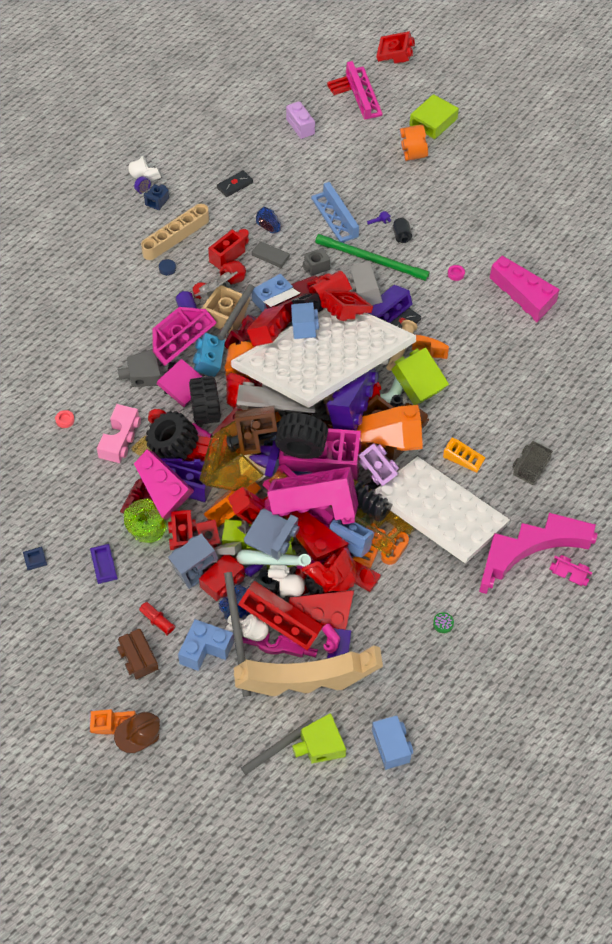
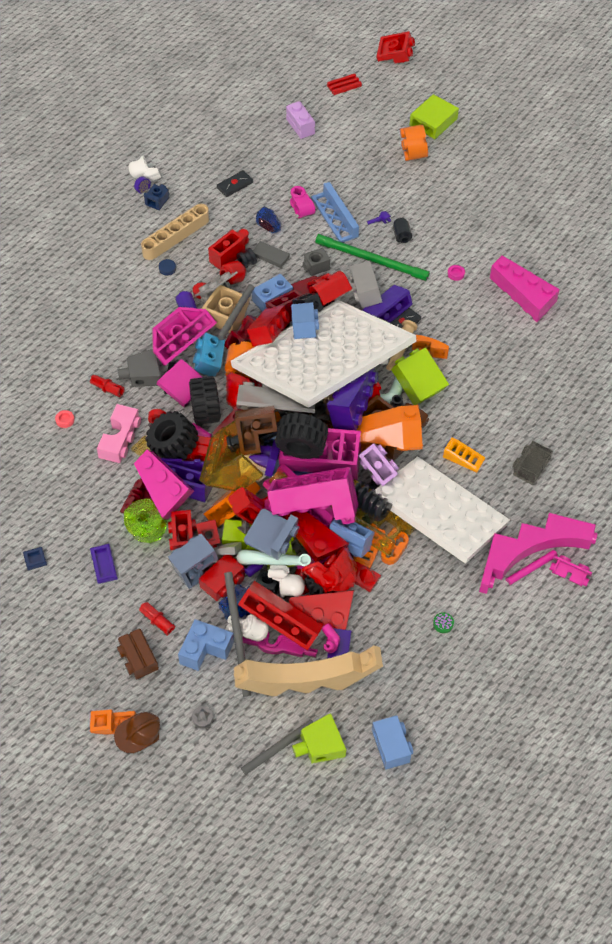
white sticker [263,288,300,307] -> none
red plate [321,291,373,321] -> none
dark pink fence [345,61,382,120] -> none
none -> red axle [90,375,125,397]
none -> flat silver tile [192,706,213,728]
none -> black wheel [236,248,257,268]
none -> dark pink piece [290,186,315,219]
none -> dark pink bar [506,550,558,585]

